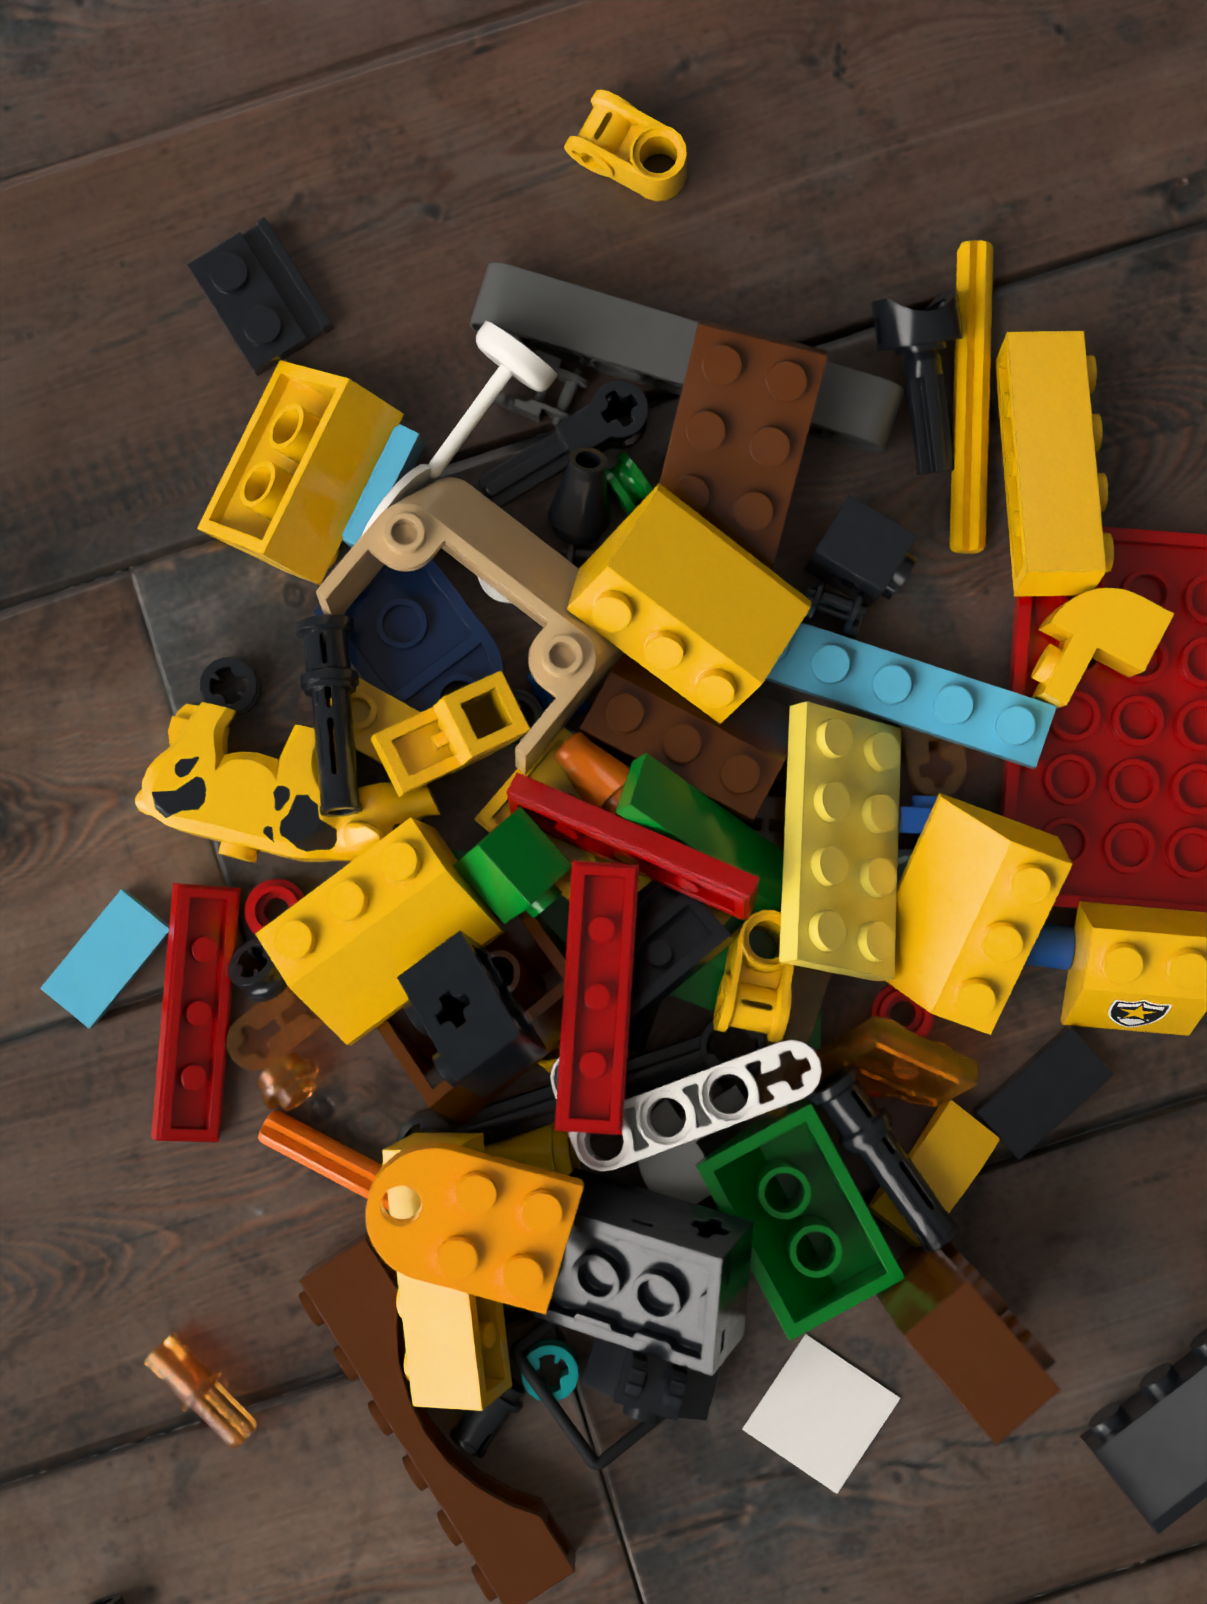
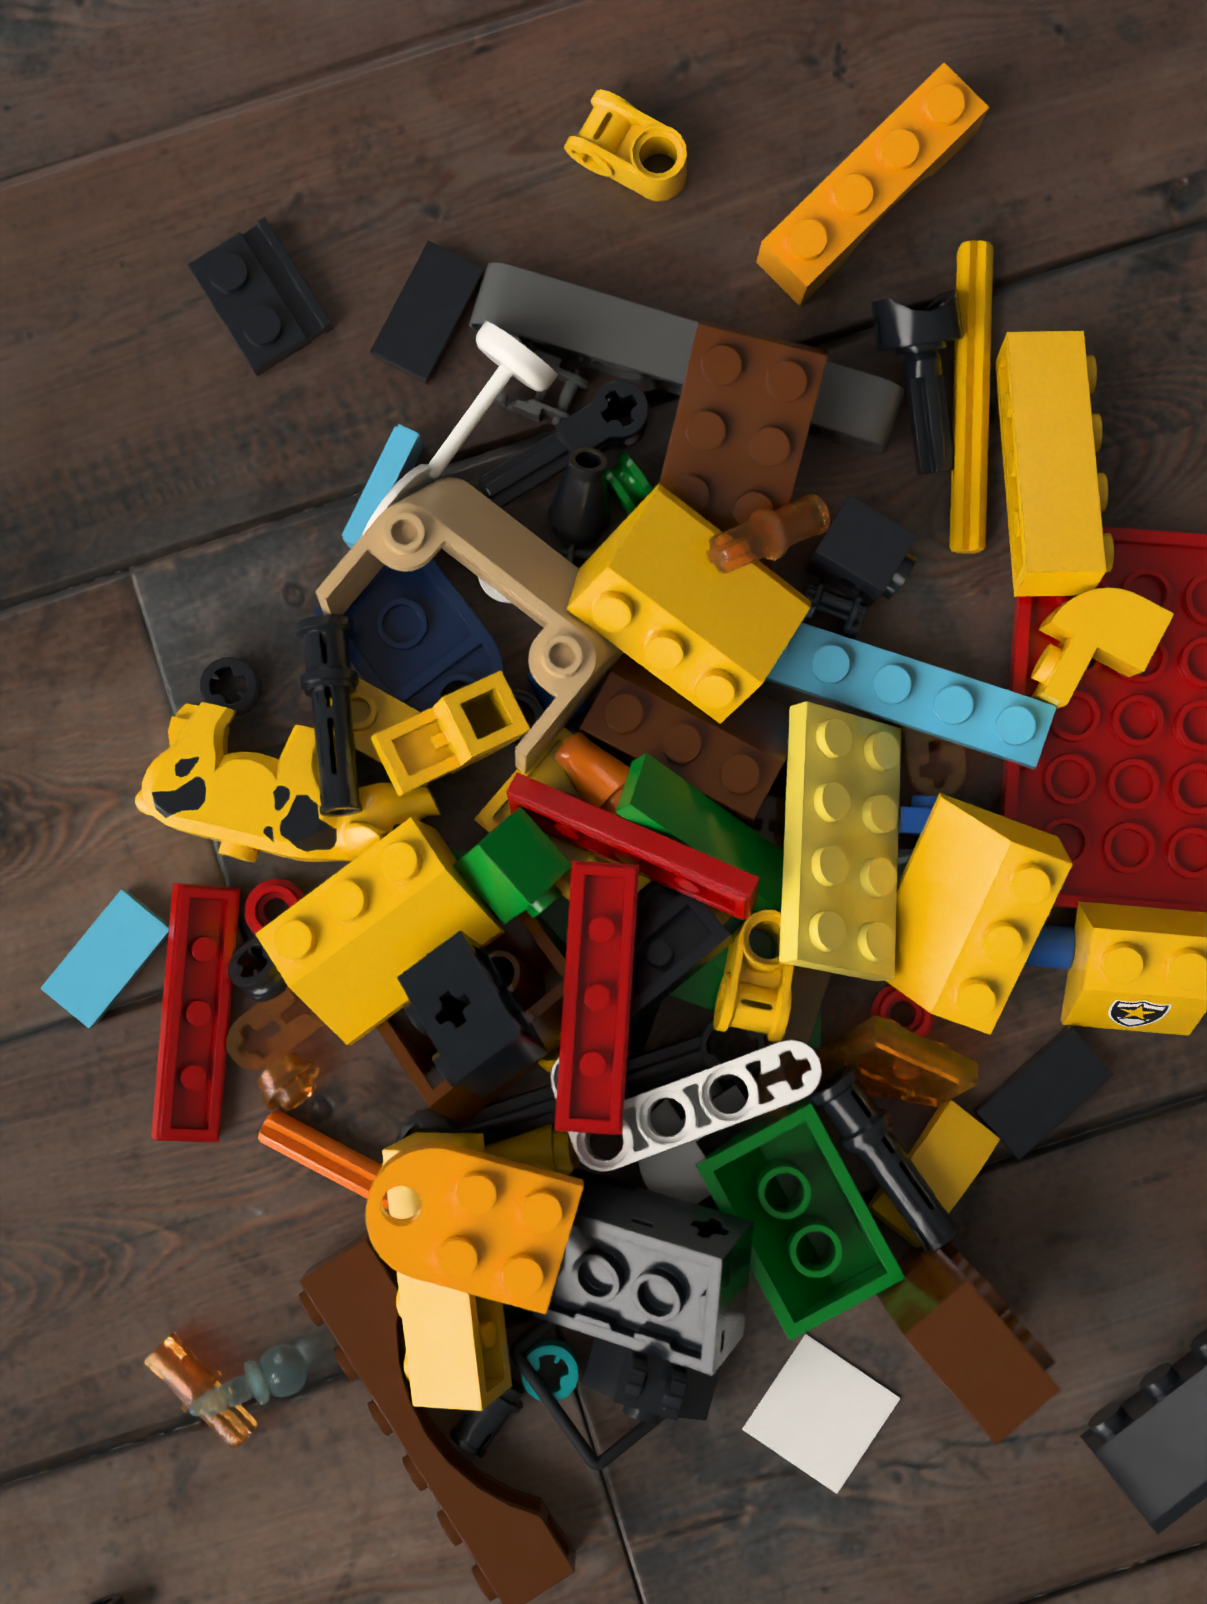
yellow slope [197,360,404,585] -> none
none -> clear light blue bar [190,1344,309,1416]
none -> black tile [370,240,485,385]
none -> clear orange axle [706,494,830,574]
none -> light orange arch [756,63,989,306]

